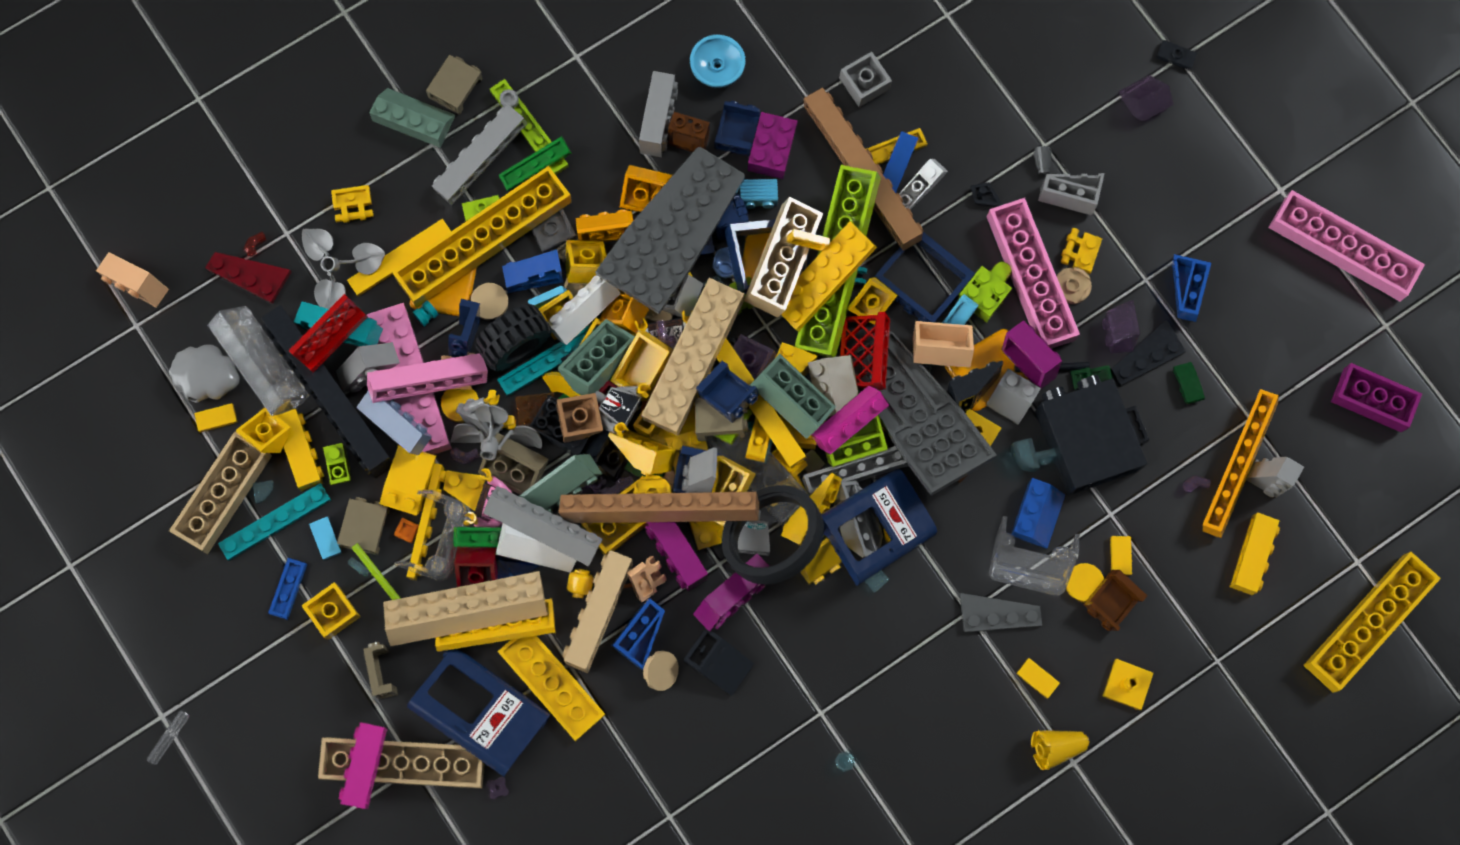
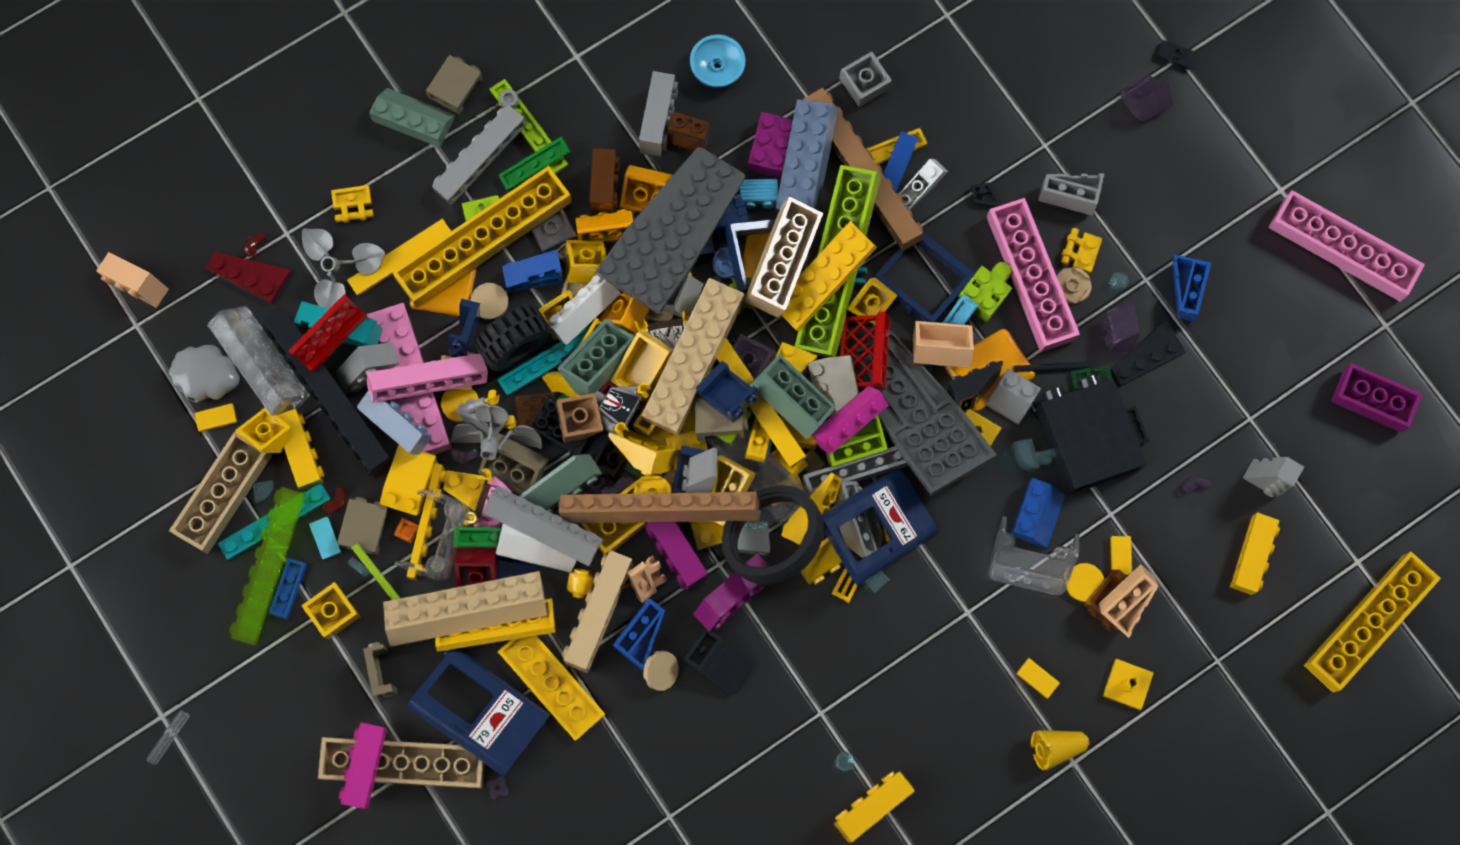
lime slope [323,443,351,485] -> none
teal wheel [412,300,439,327] -> none
medium azure tile [528,286,567,308] -> none
arm [656,320,676,347] -> none
dark blue panel [714,101,760,156] -> none
yellow tile [786,229,830,251] -> none
dark grey wing [960,593,1042,633] -> none
magenta piece [1002,320,1062,390] -> none
dark grey cone [1033,146,1052,174] -> none
dark green slope [1173,362,1205,404] -> none
light orange brick [1203,389,1279,538] -> none
none -> clear neon green brick [229,487,306,645]
none -> clear red arm [323,488,346,513]
none -> reddish brown piece [590,149,620,215]
none -> sand blue brick [776,100,838,211]
none -> yellow tile [832,567,857,603]
none -> yellow brick [834,771,915,843]
none -> light nougat wedge [1098,565,1158,638]
none -> clear light blue tile [1109,271,1129,291]

